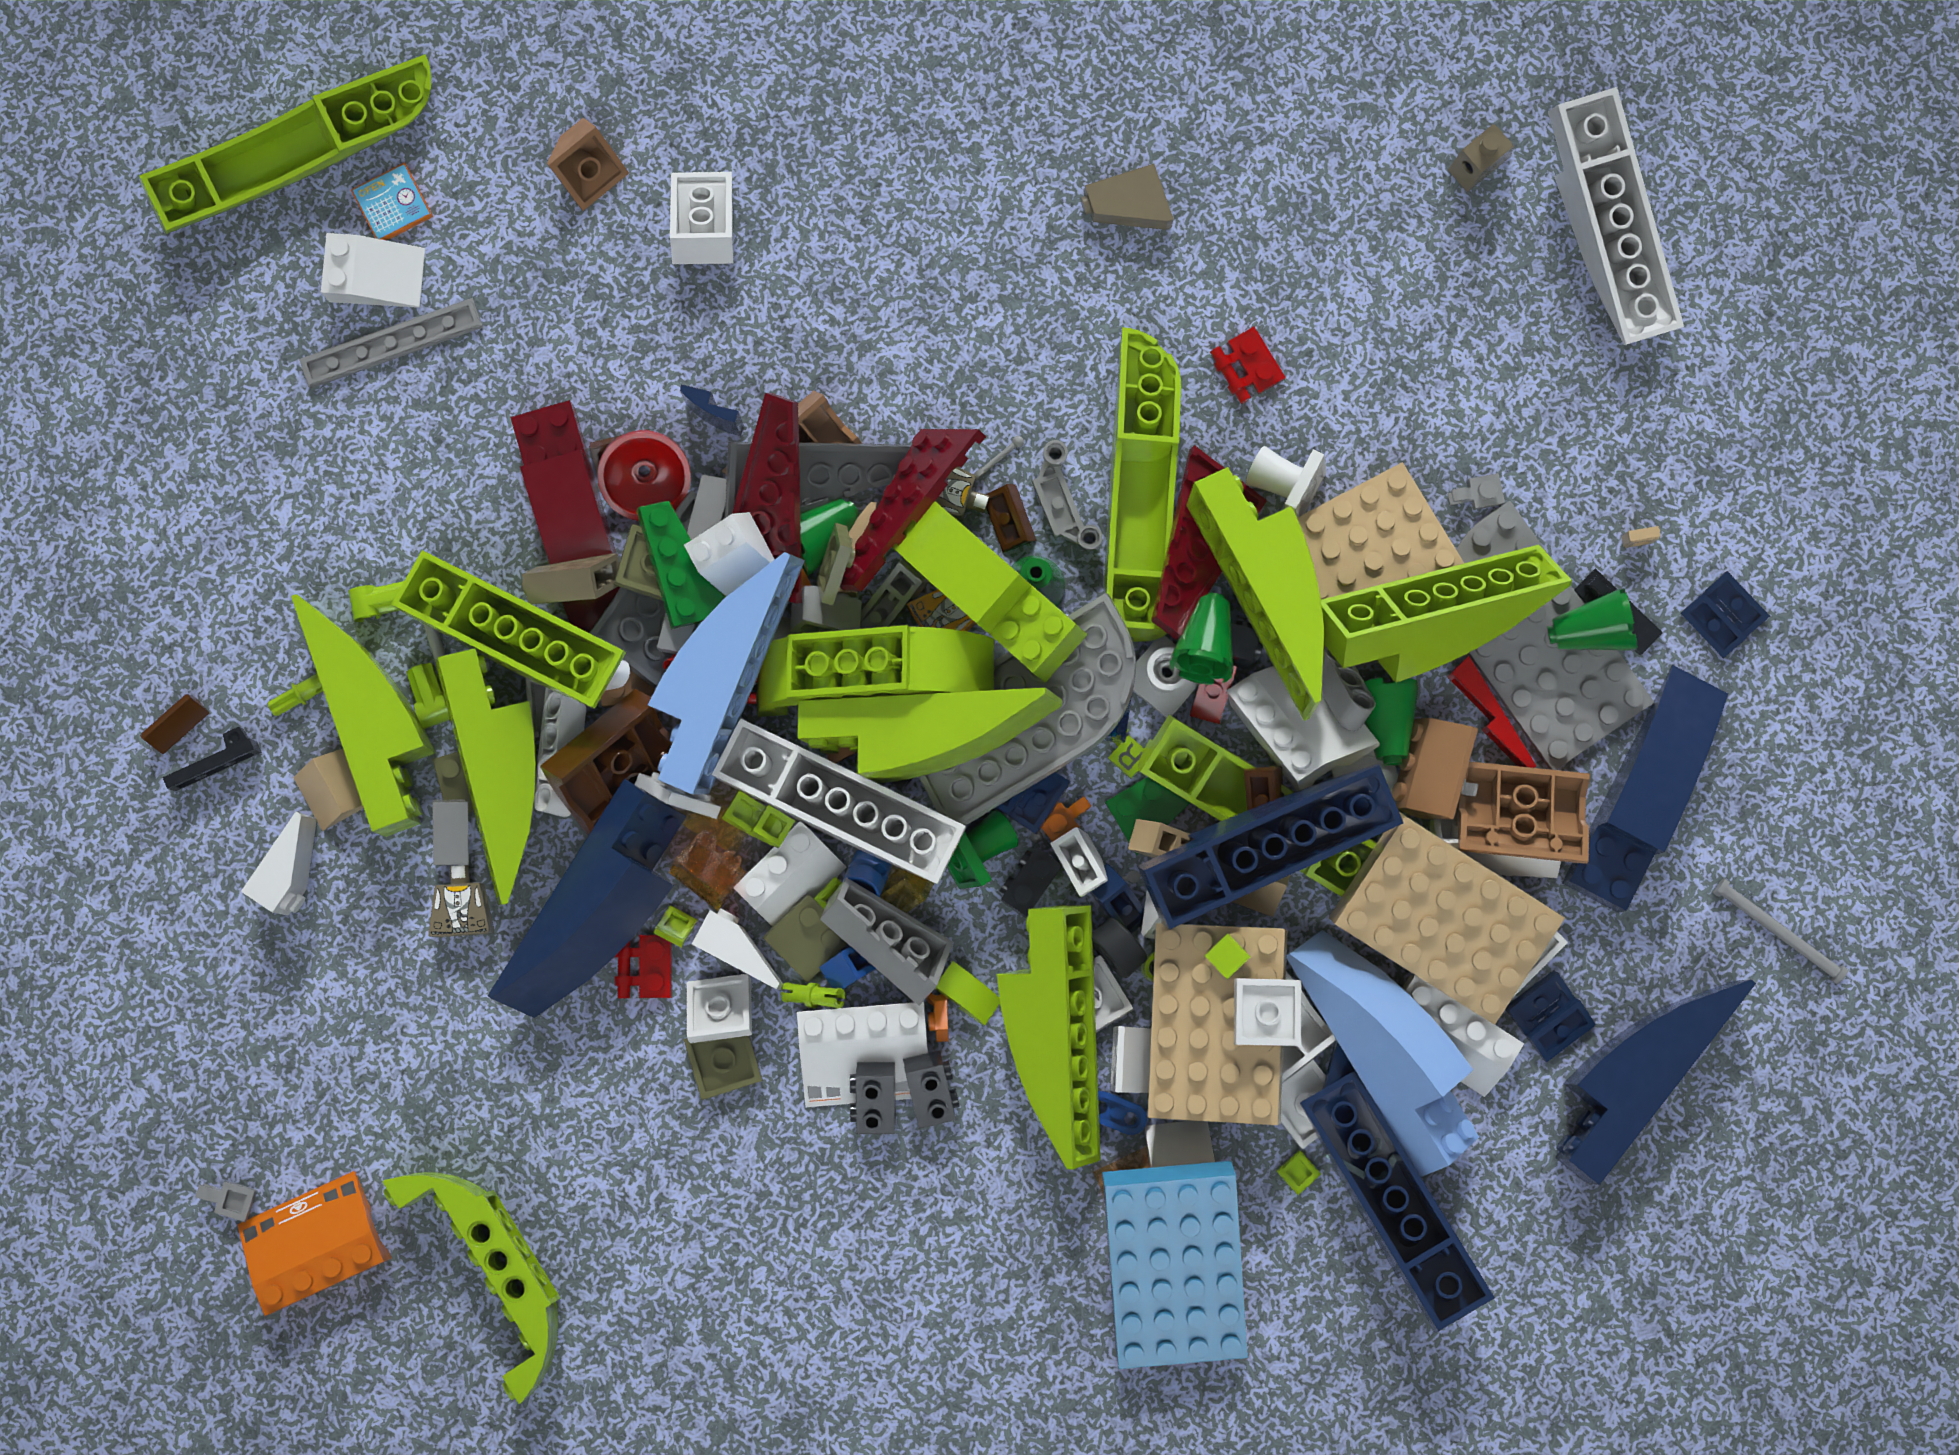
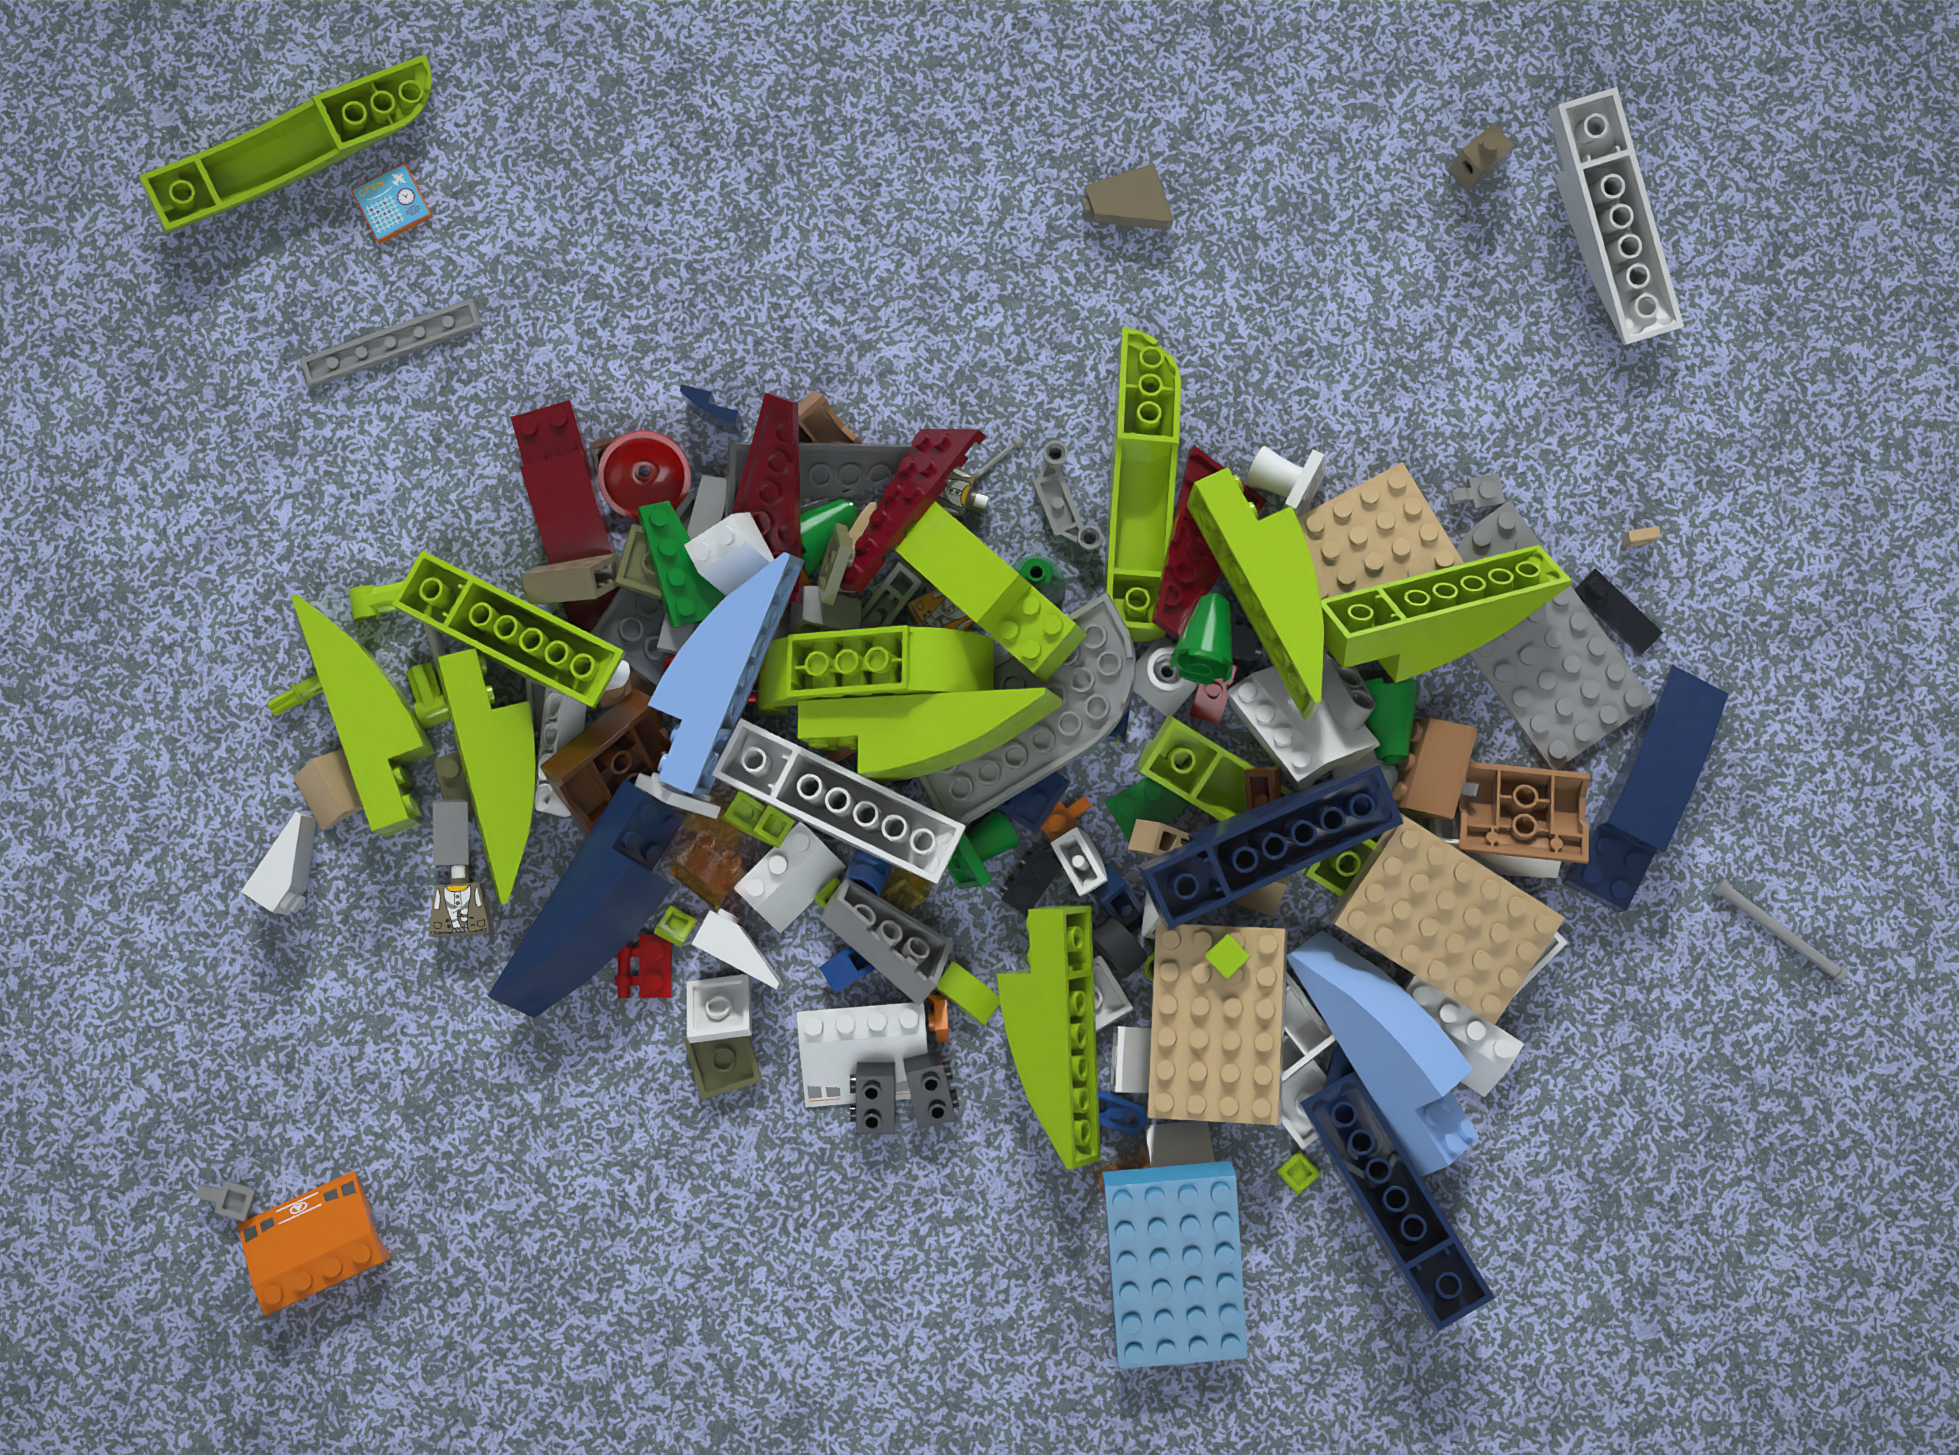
reddish brown slope [140,694,209,754] -> none
black hinge [162,727,262,791] -> none
white slope [321,233,425,308] -> none
lime slope [382,1172,561,1404] -> none
medium nougat slope [547,117,629,211] -> none
white slope [670,172,733,264] -> none
olive plate [763,893,847,983] -> none
lime pin [780,982,845,1009] -> none
reddish brown slope [986,484,1037,553] -> none
lime tile [1108,735,1144,779] -> none
red plate [1210,326,1286,404] -> none
white plate [1234,978,1301,1046] -> none
red slope [1447,656,1537,768] -> none
dark blue slope [1505,970,1596,1062] -> none
green cone [1547,588,1637,651] -> none
dark blue slope [1555,979,1756,1185] -> none
dark blue slope [1681,571,1770,659] -> none

